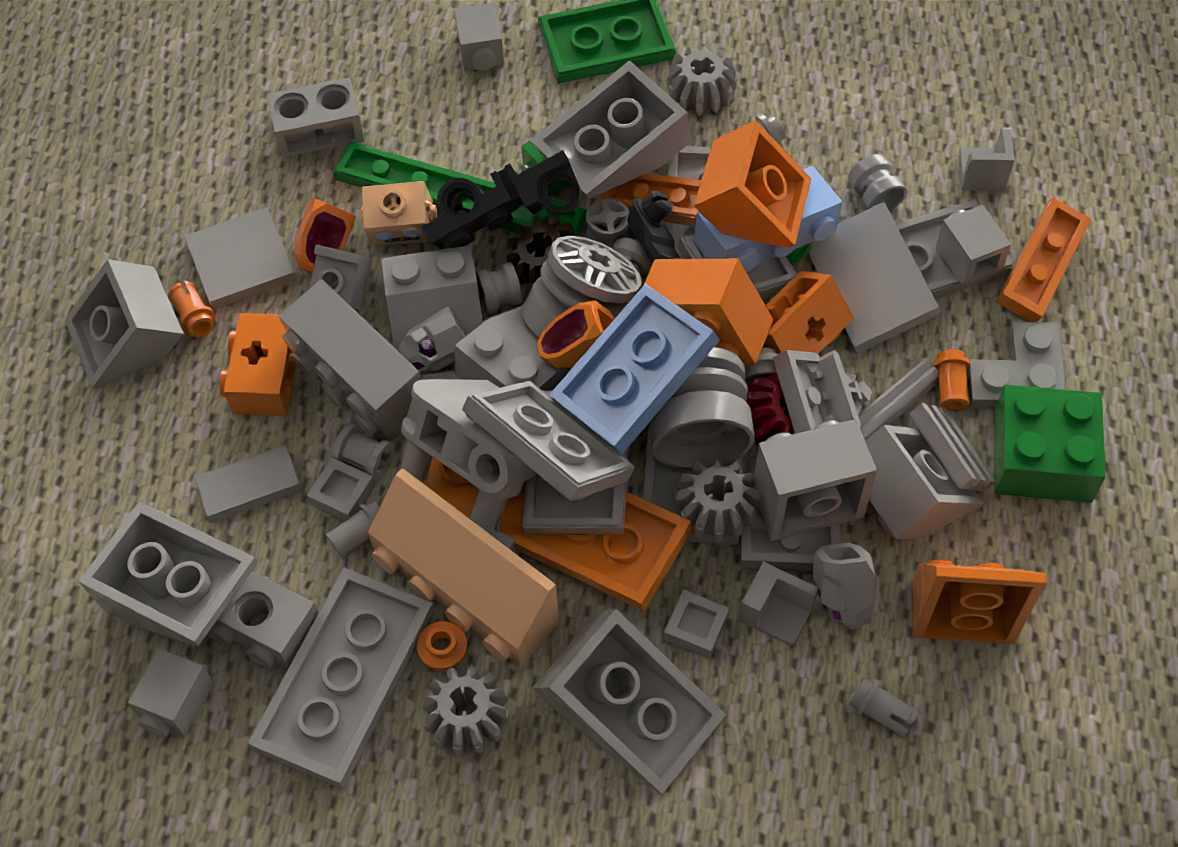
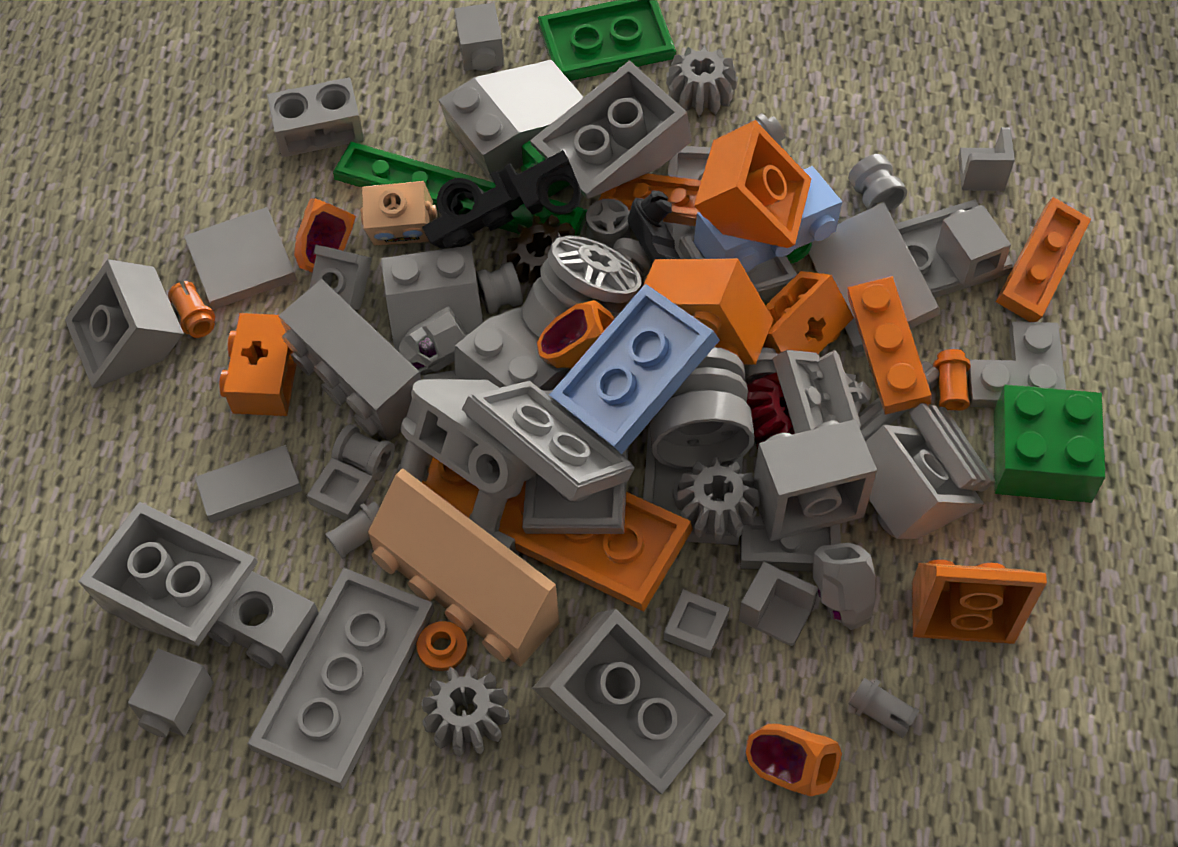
none -> light grey slope [438,60,583,182]
none -> orange rock [746,724,842,796]
none -> orange plate [847,276,932,415]

